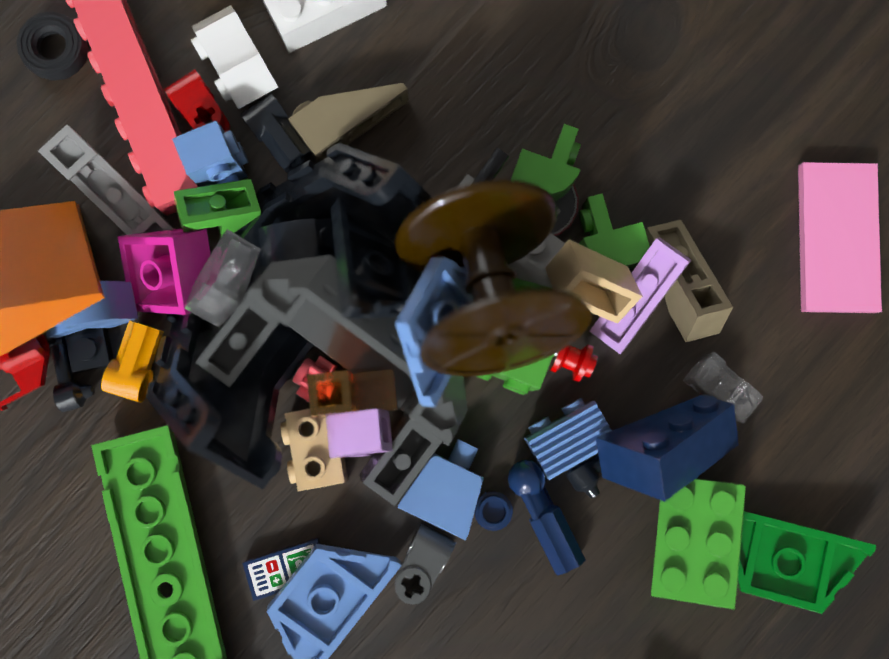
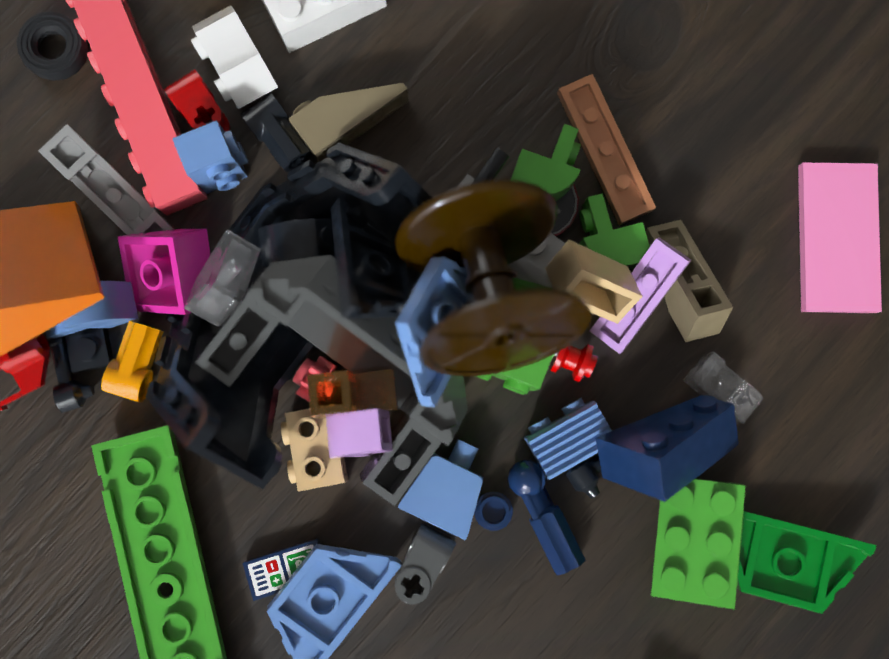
bright green slope [174,179,261,239] -> none
none -> nougat plate [557,74,656,226]

